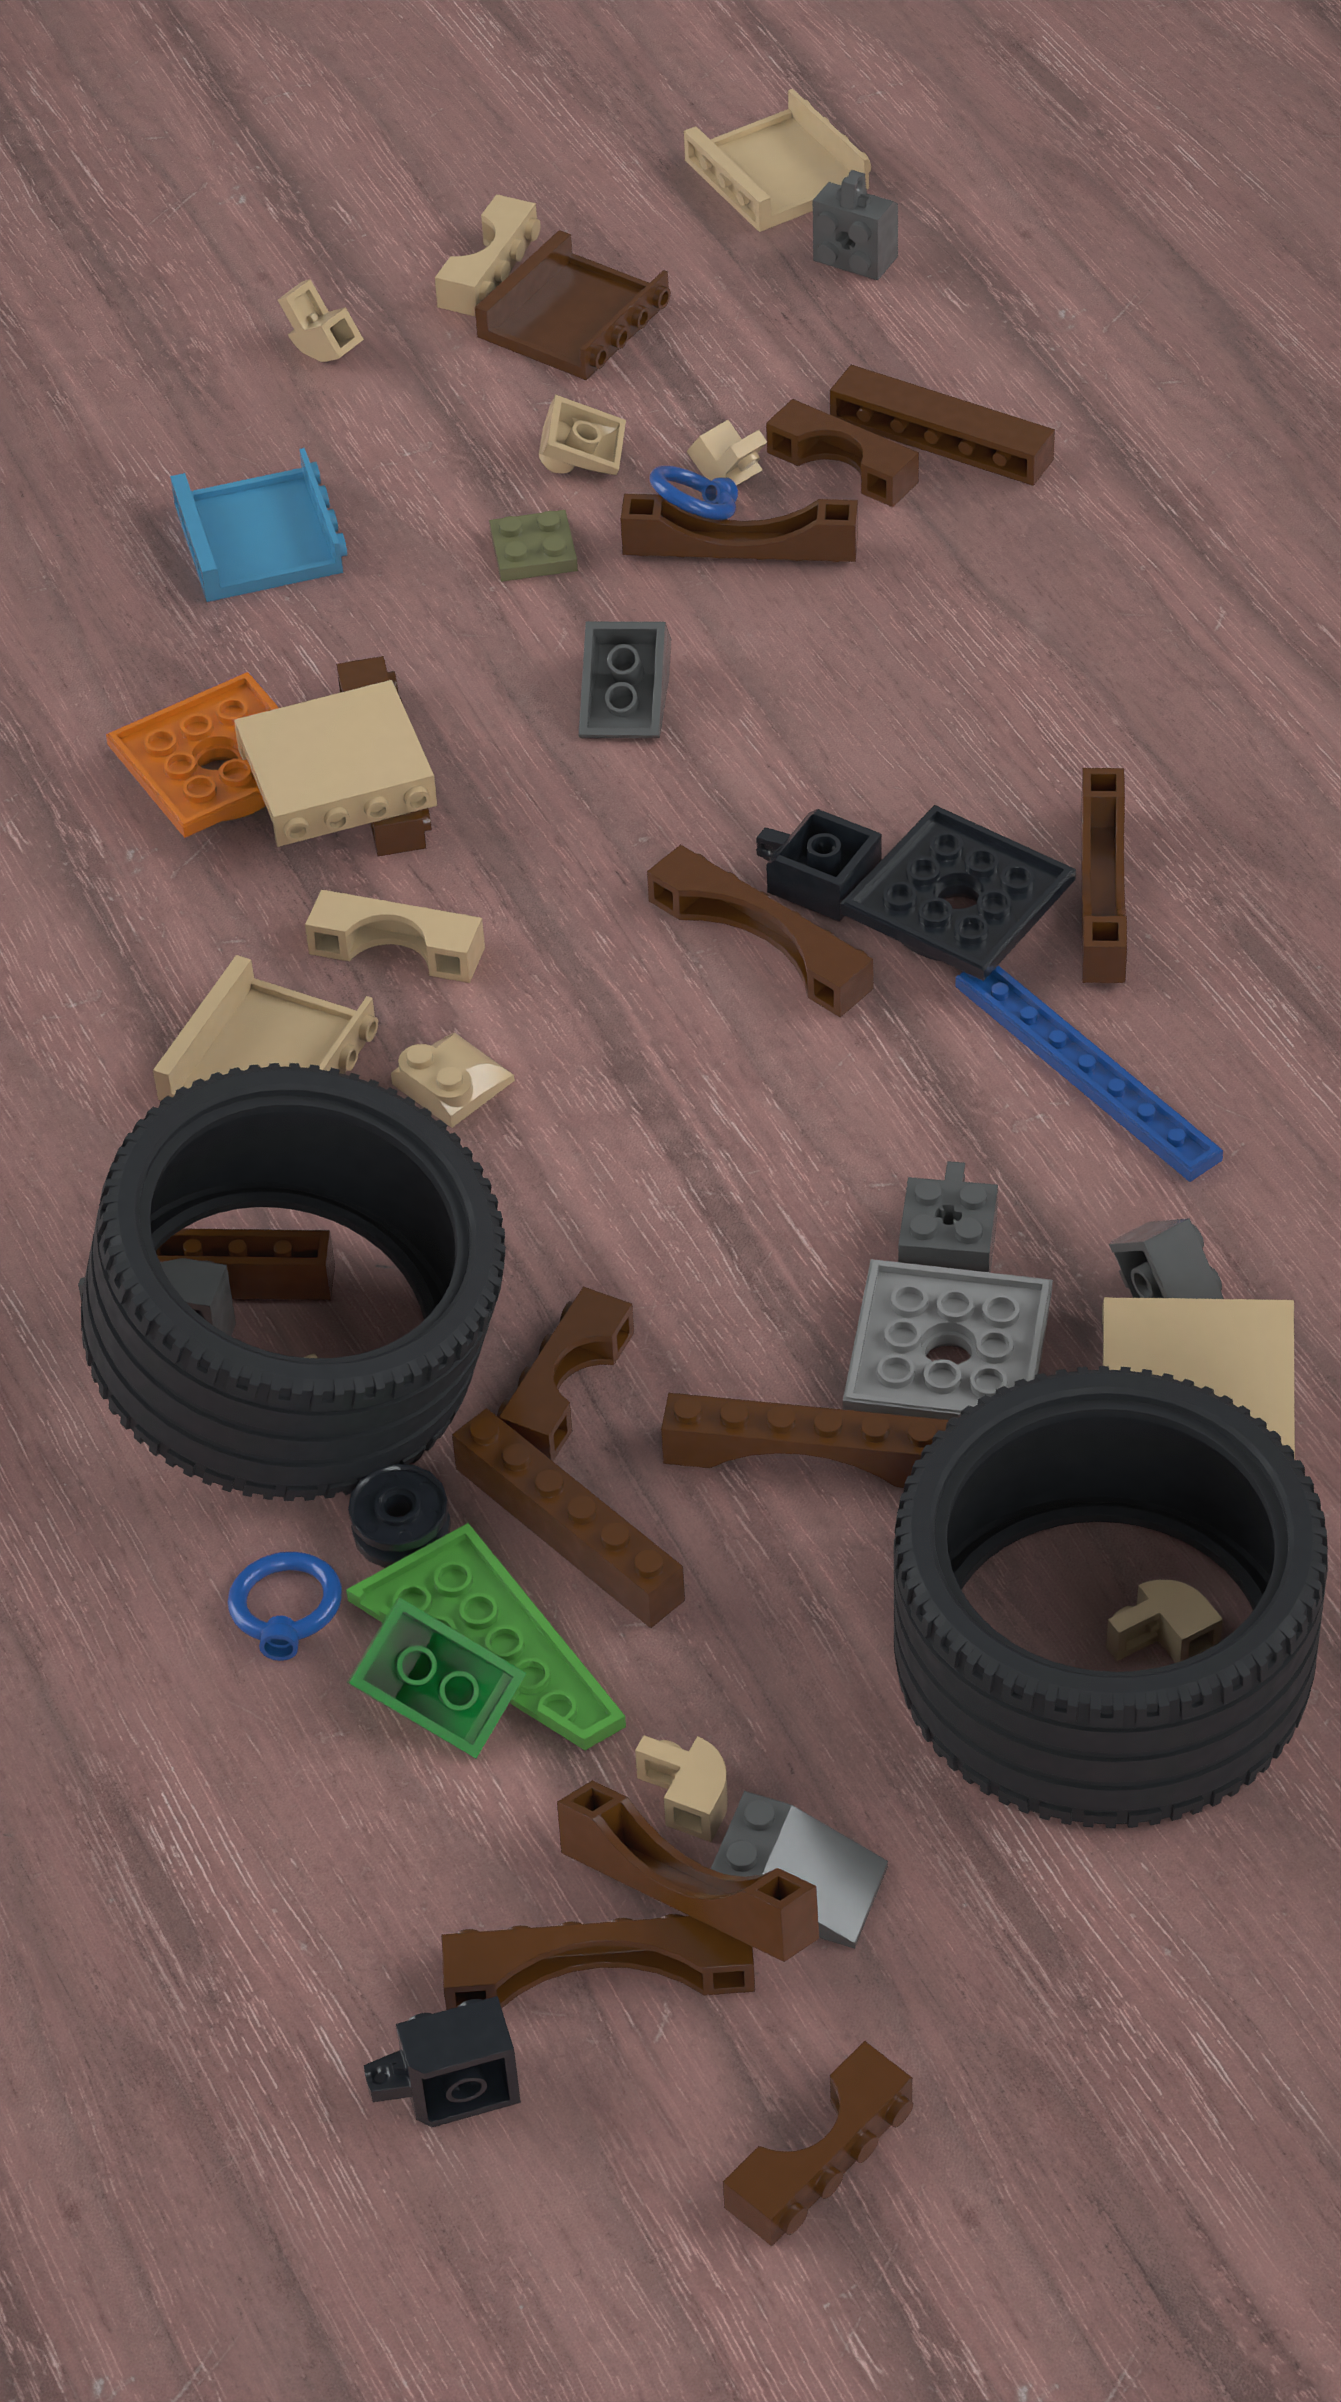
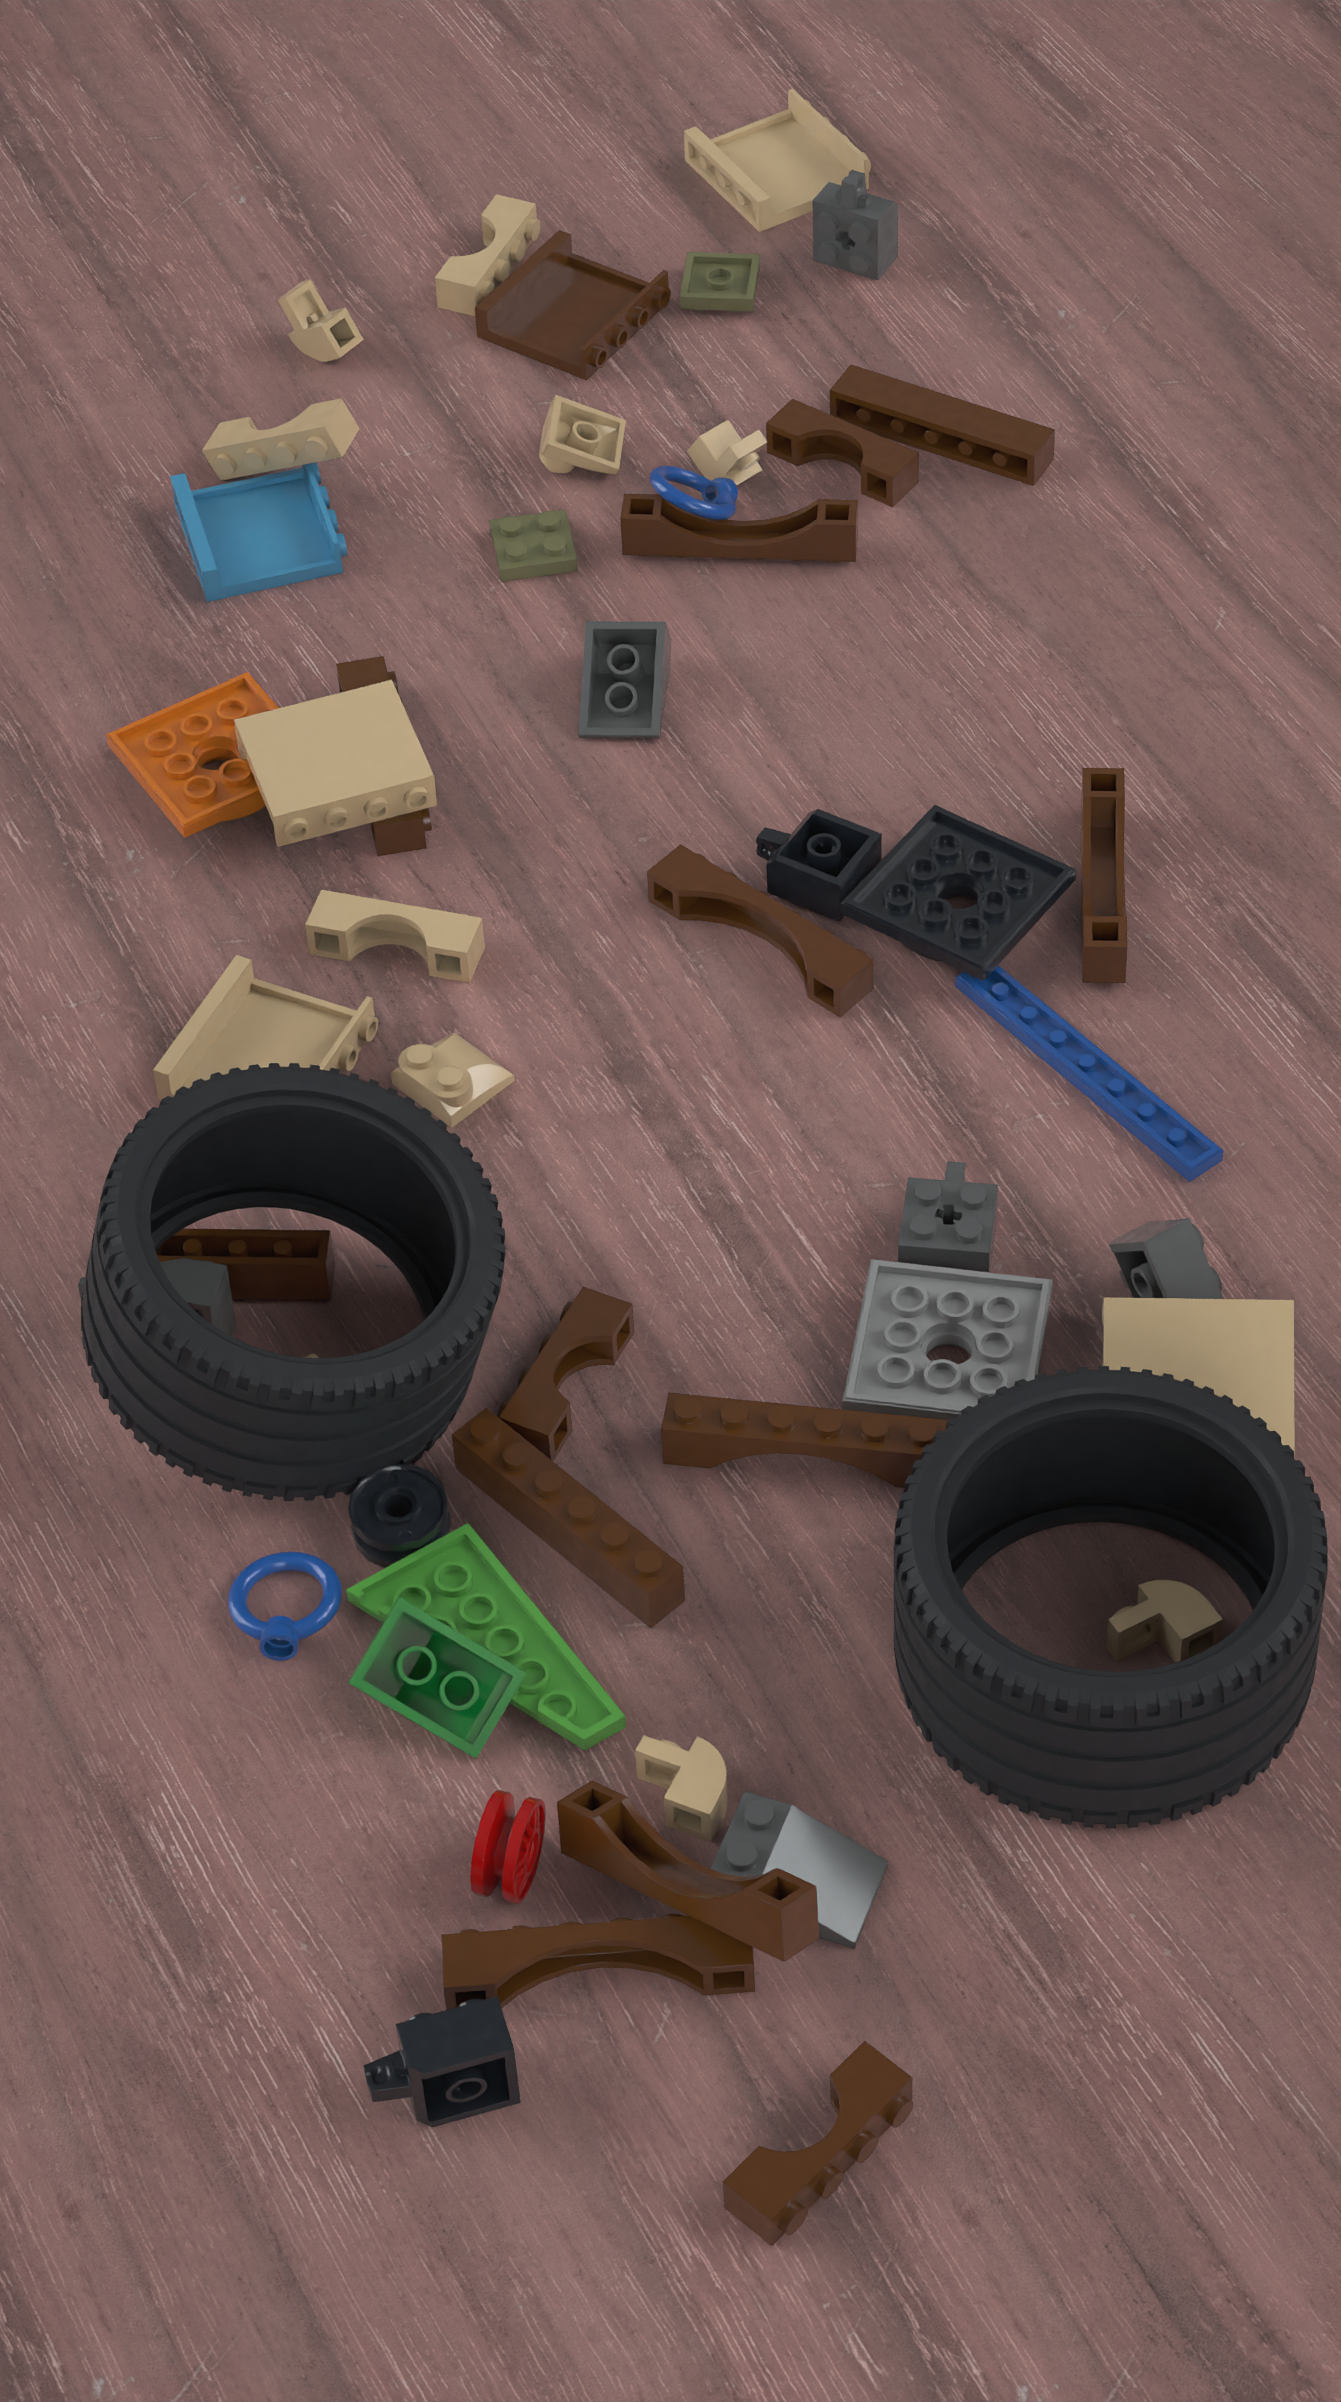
none -> tan arch [202,398,359,481]
none -> red wheel [470,1790,546,1905]
none -> olive plate [680,252,760,312]

